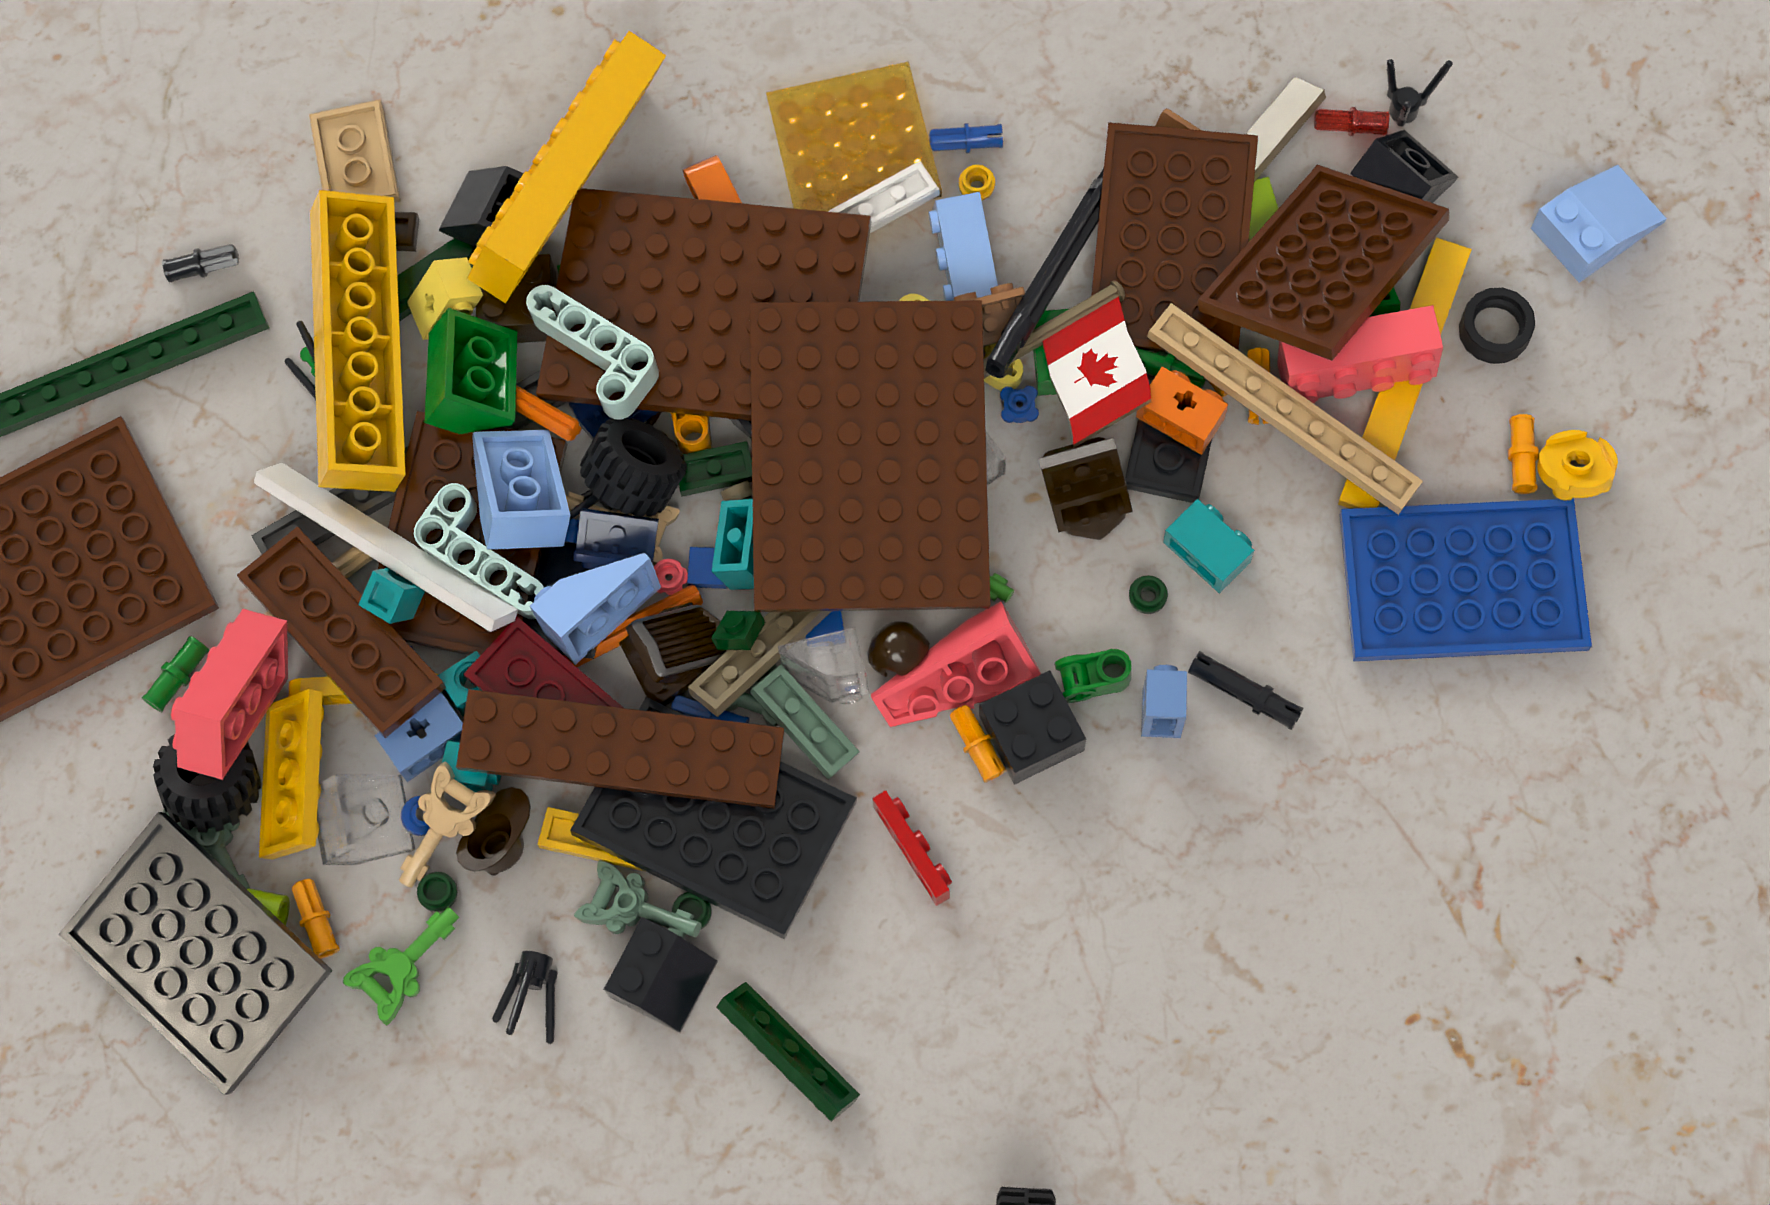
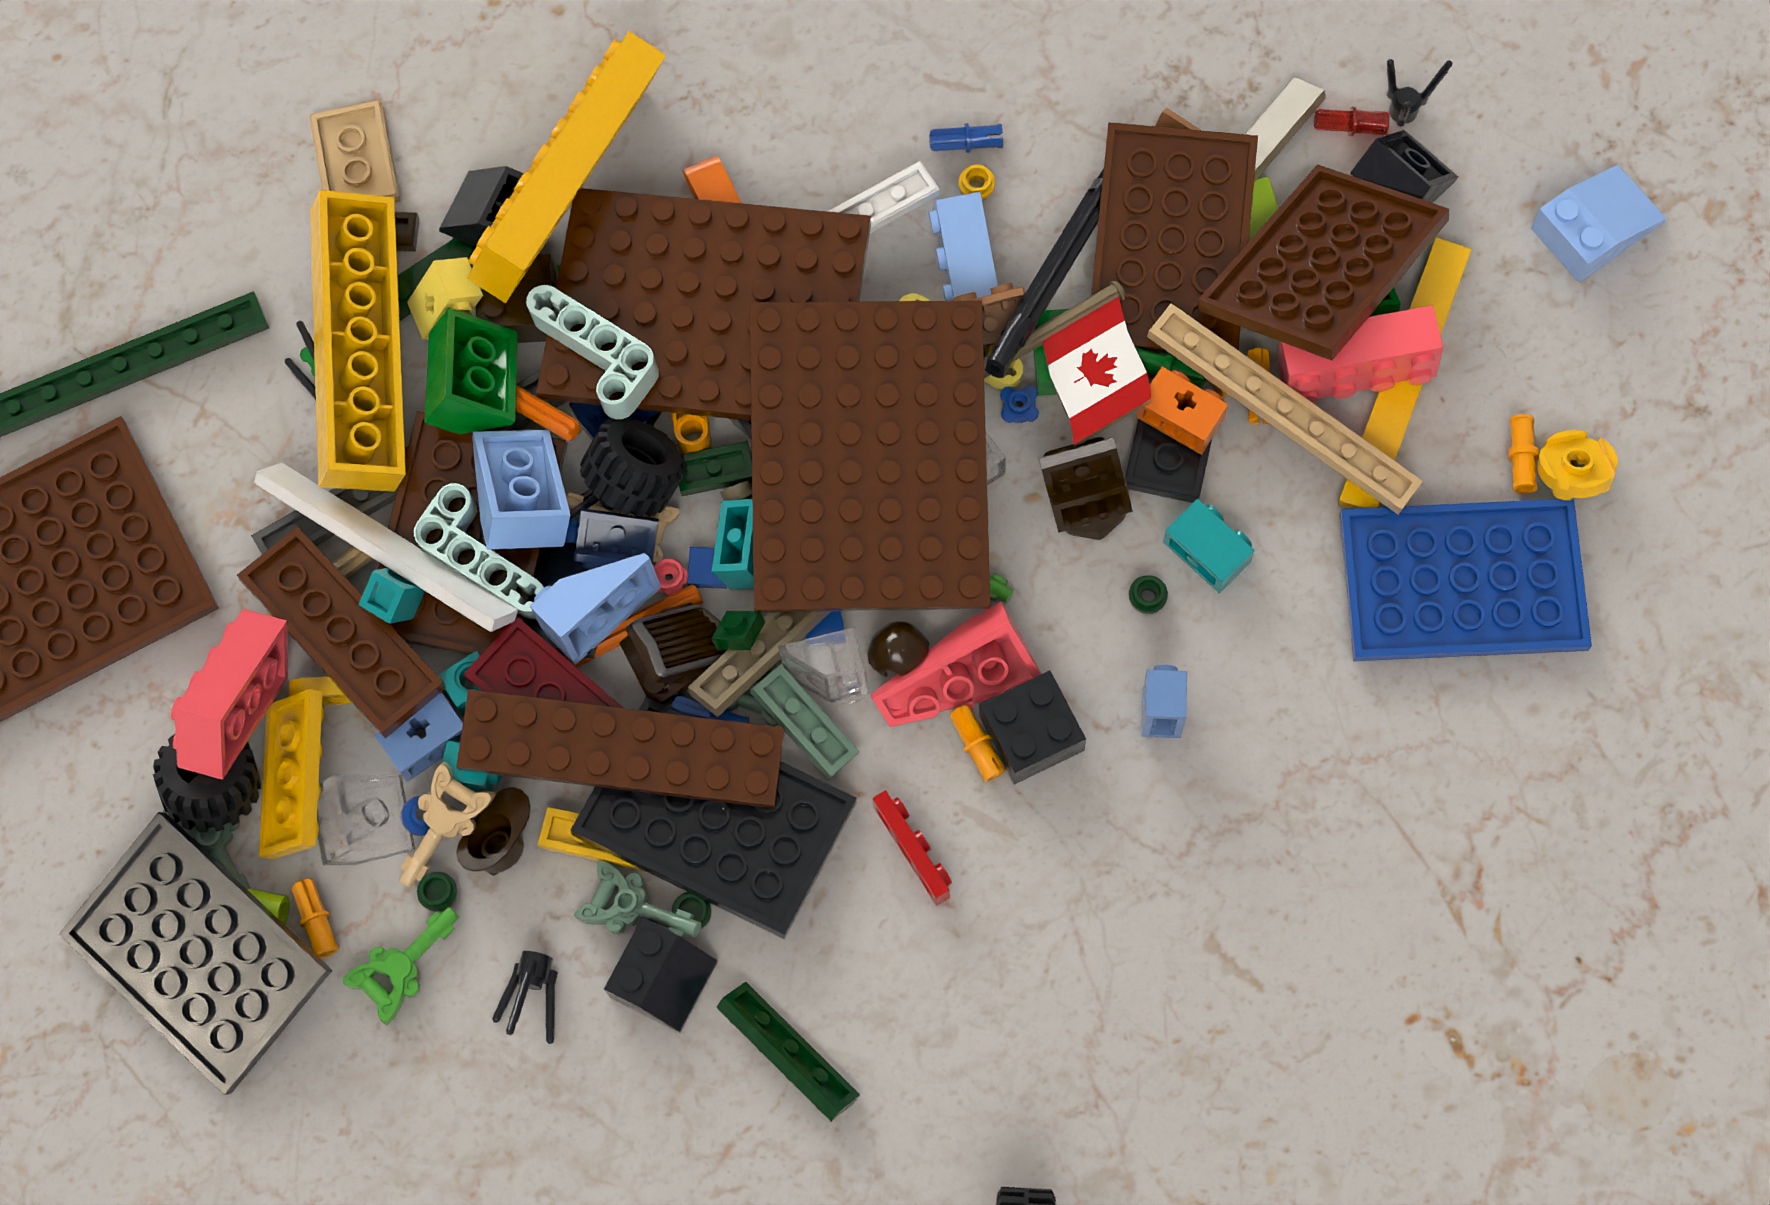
green pin [142,636,210,713] -> none
black axle [162,244,239,283] -> none
clear yellow plate [766,61,942,211] -> none
green piece [1054,649,1132,703] -> none
black pin [1188,651,1304,730] -> none
black tyre [1459,287,1535,364] -> none

